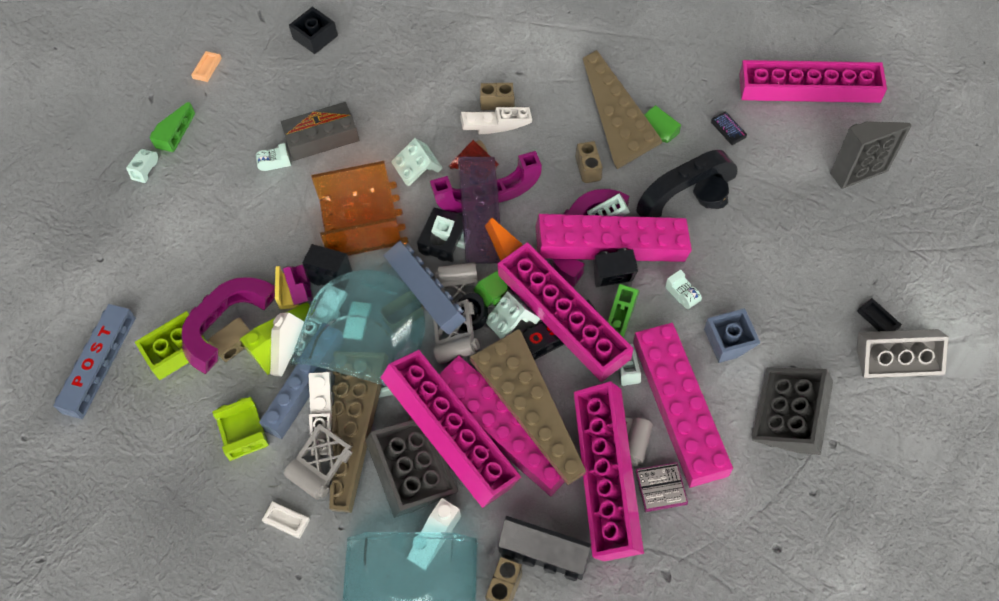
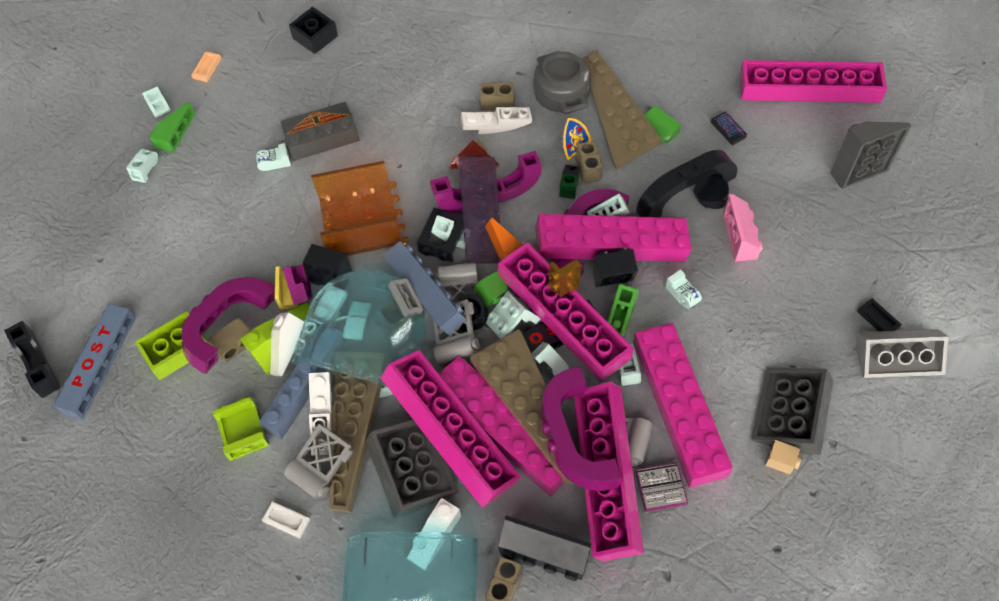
light aqua bracket [391,138,443,186] -> none
sand blue slope [704,308,760,363] -> none
none -> black arch [4,320,61,398]
none -> light aqua slope [142,86,171,118]
none -> light grey tile [388,278,423,317]
none -> light aqua leg [531,342,569,376]
none -> dark grey piece [533,51,591,114]
none -> magenta arch [541,367,622,491]
none -> pearl gold bracket [548,259,581,297]
none -> dark green leg [559,164,580,199]
none -> shield [560,118,592,161]
none -> bright pink slope [723,194,762,262]
none -> tan brick [765,440,802,474]

